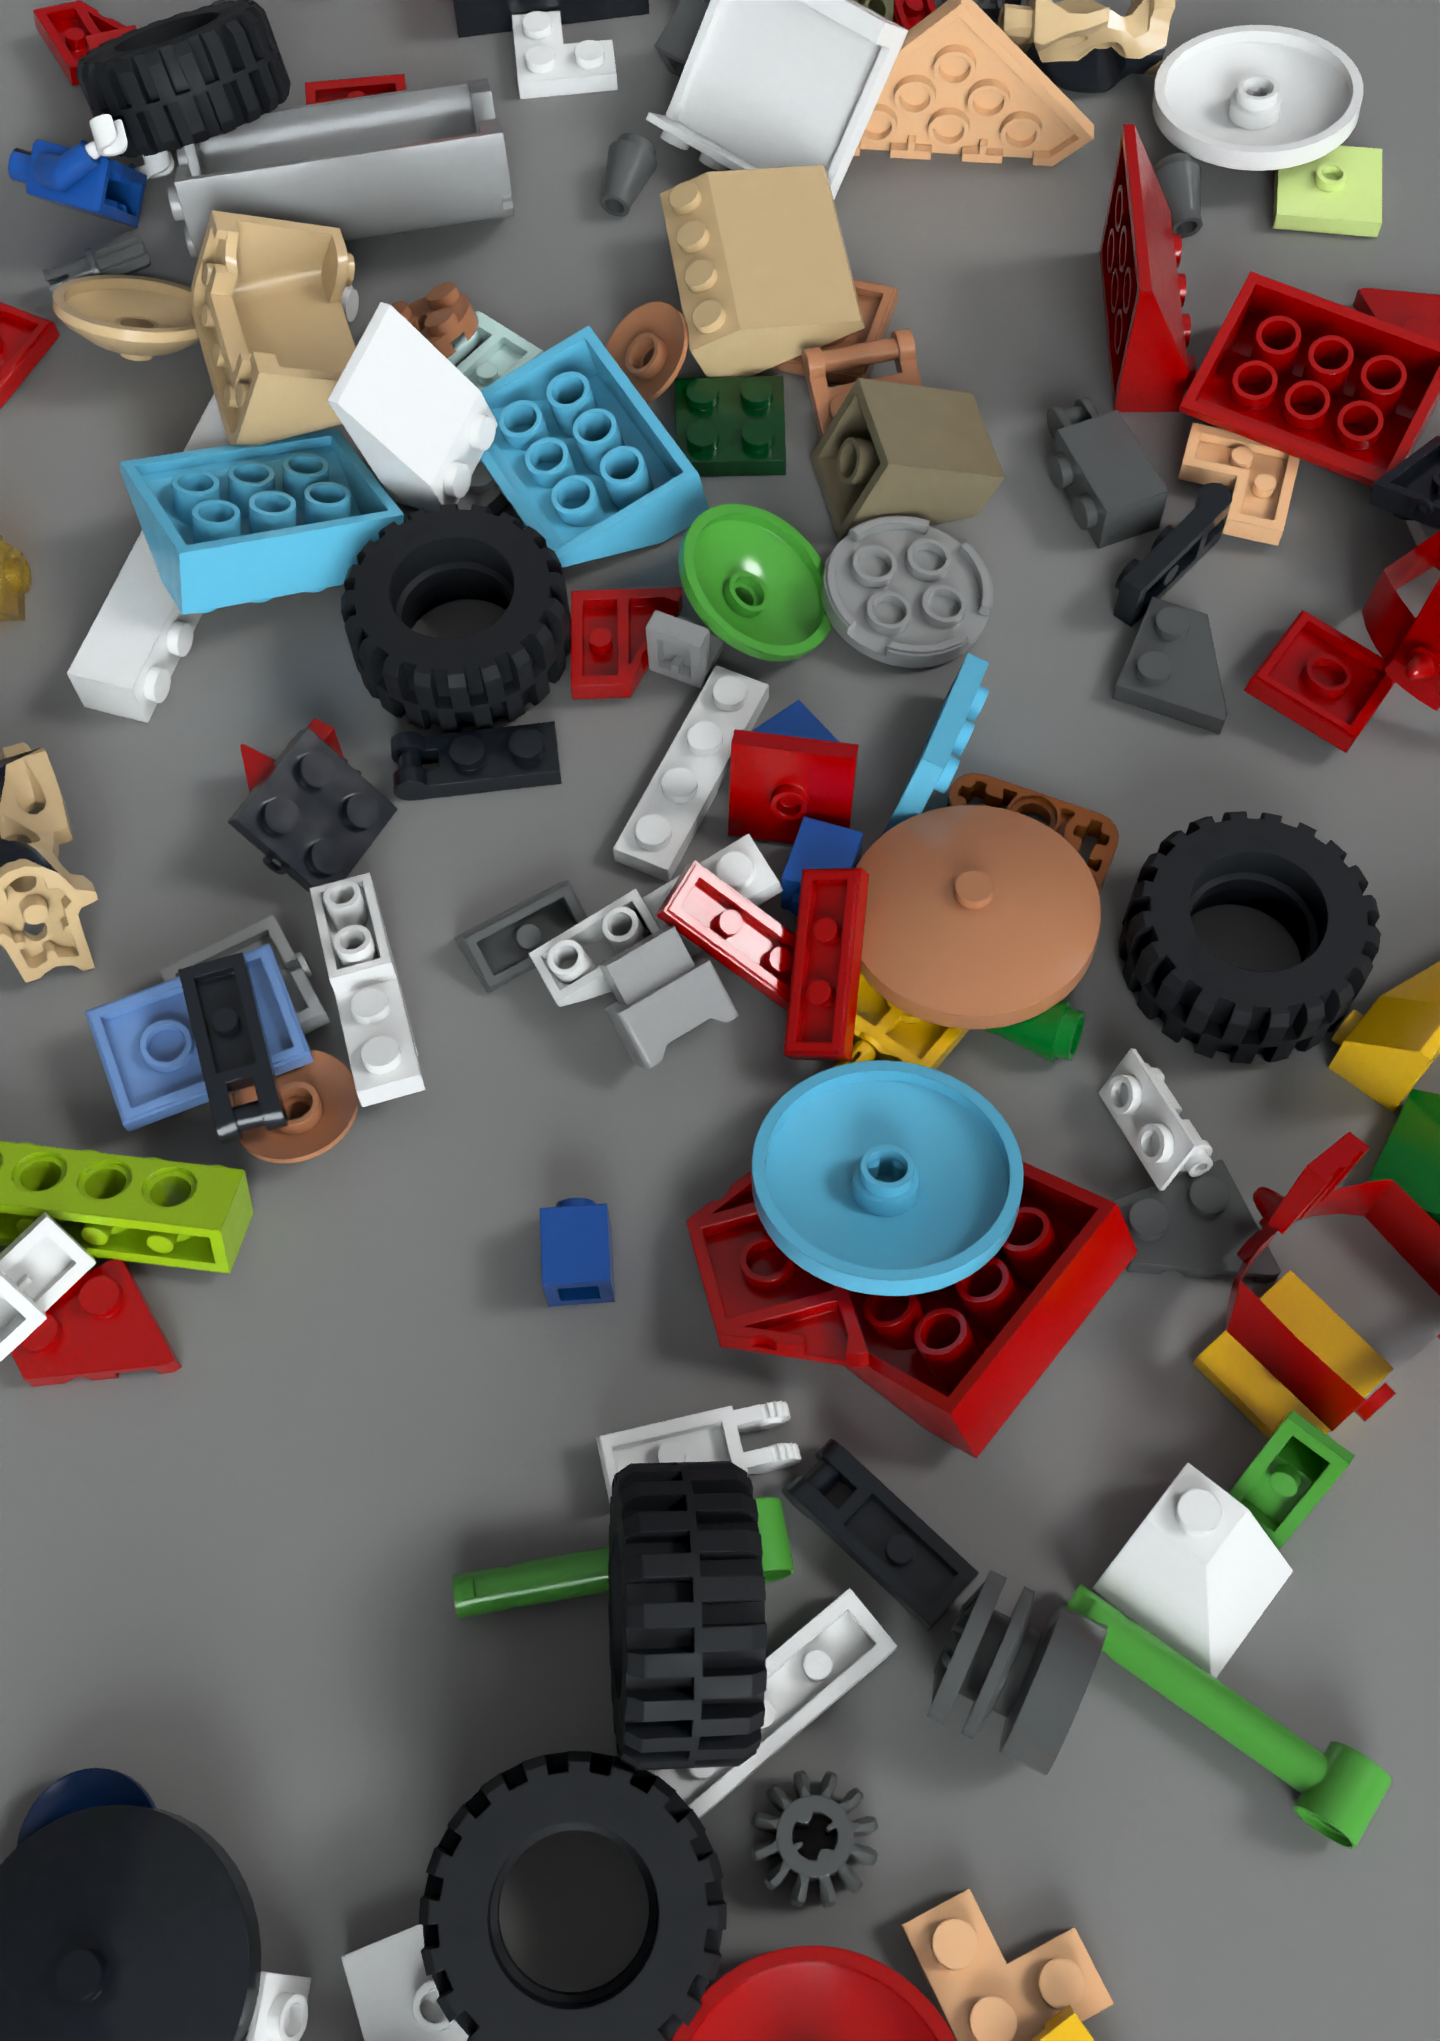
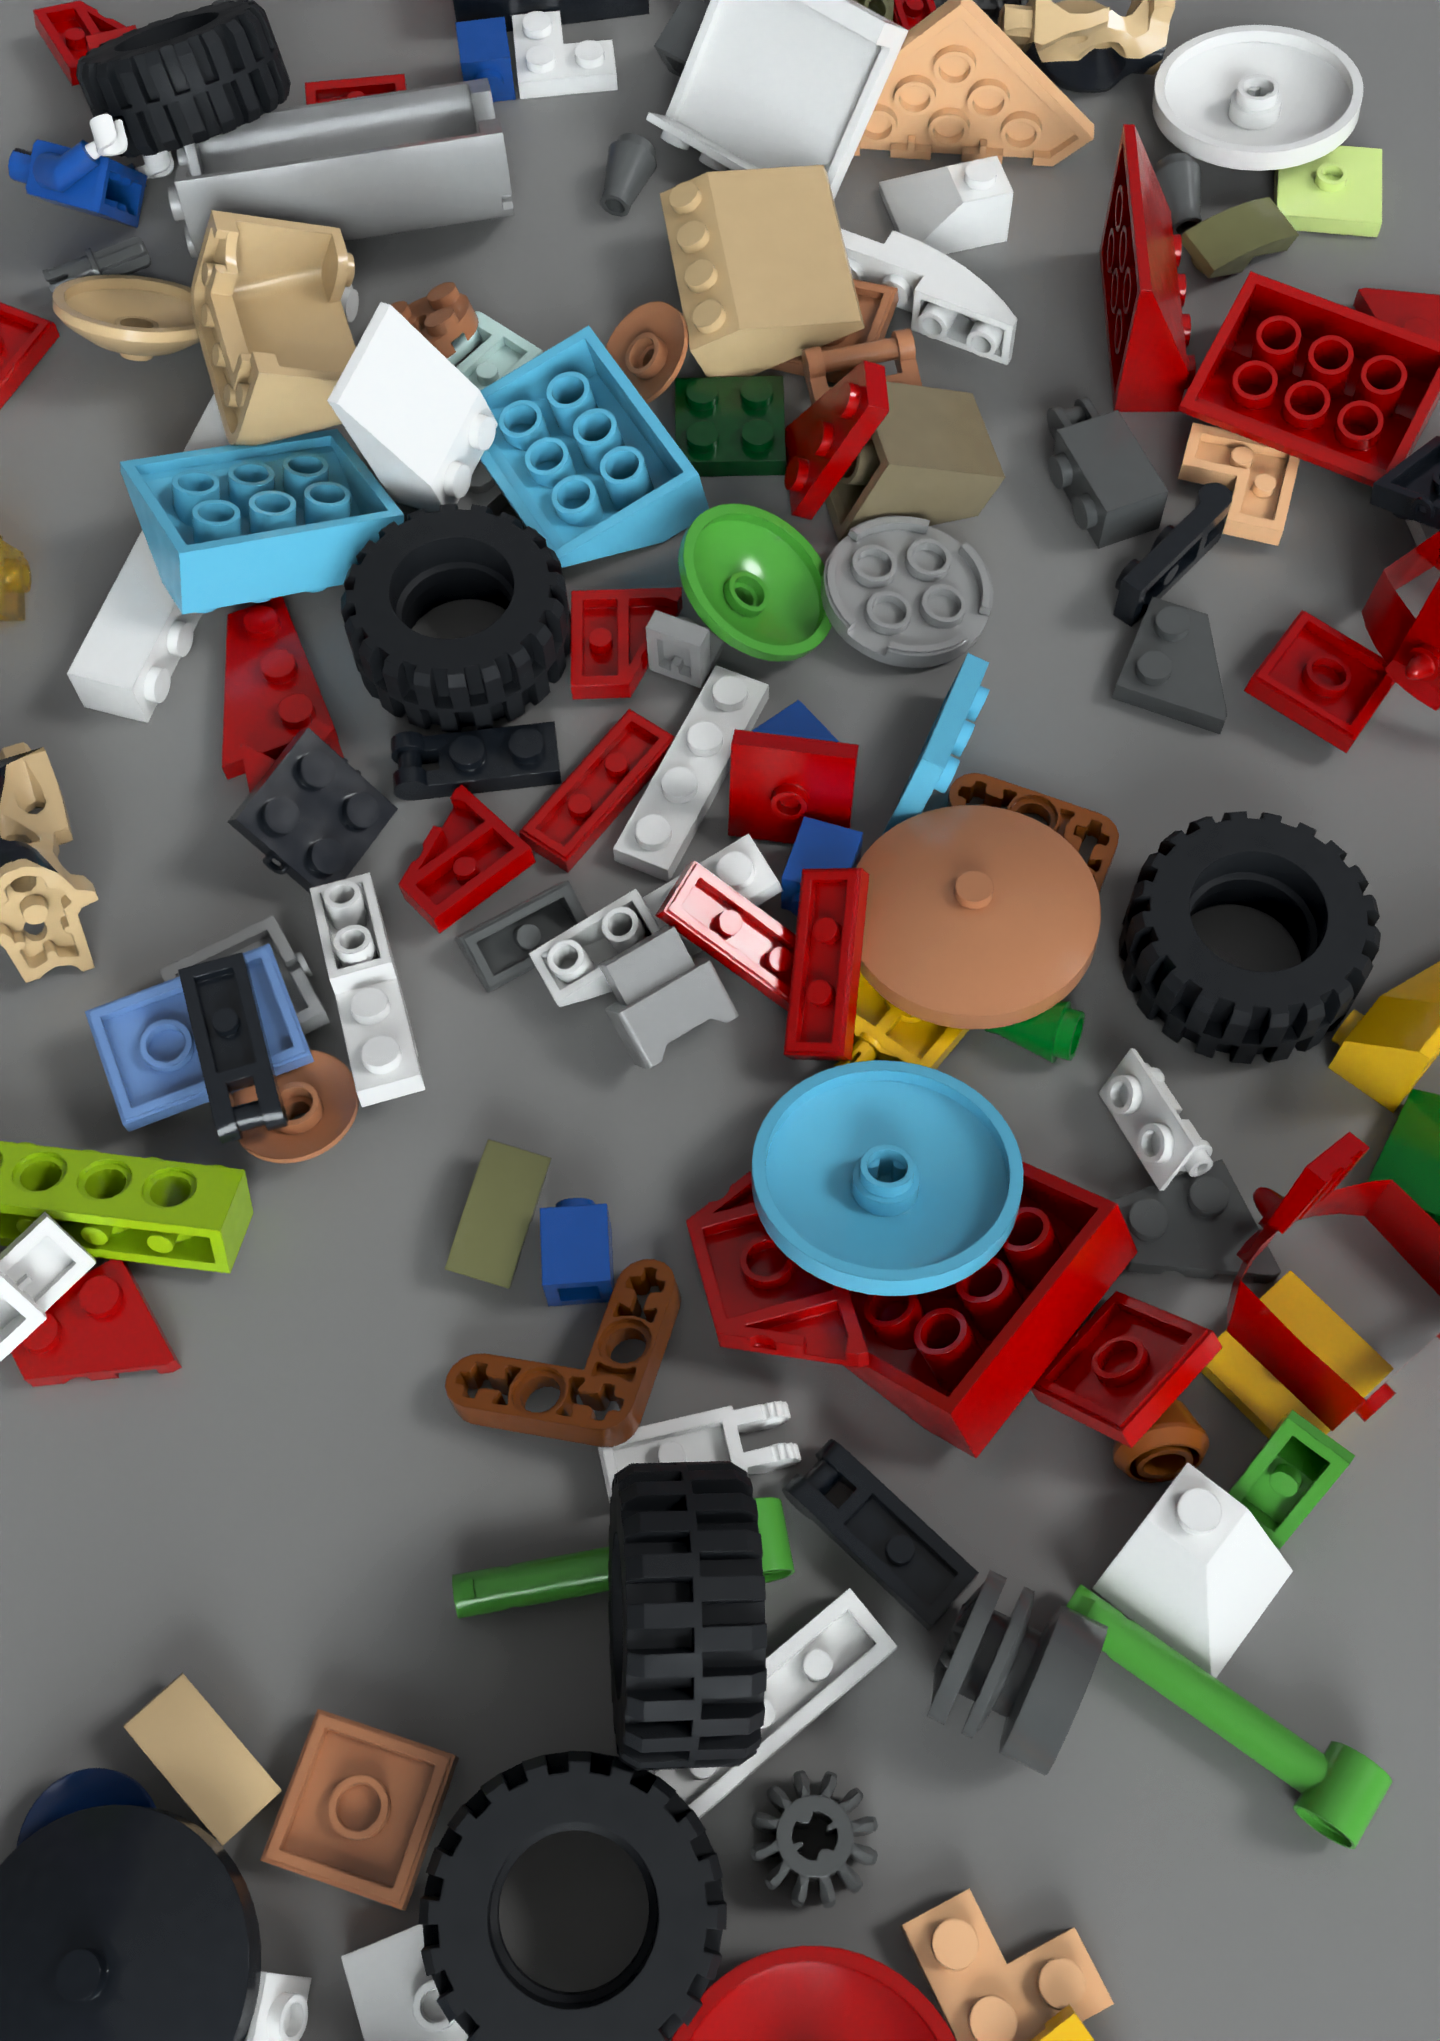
none -> tan slope [123,1673,282,1846]
none -> red wing [222,596,339,780]
none -> nougat plate [260,1709,459,1911]
none -> red wing [398,785,536,934]
none -> olive slope [445,1139,552,1289]
none -> dark orange beam [445,1259,681,1447]
none -> blue brick [455,17,516,102]
none -> red tile [519,709,675,873]
none -> red wing [784,360,889,520]
none -> white slope [841,229,1017,365]
none -> white slope [879,156,1014,254]
none -> red plate [1031,1291,1223,1448]
none -> dark orange cone [1112,1399,1210,1483]
none -> olive slope [1181,197,1299,279]

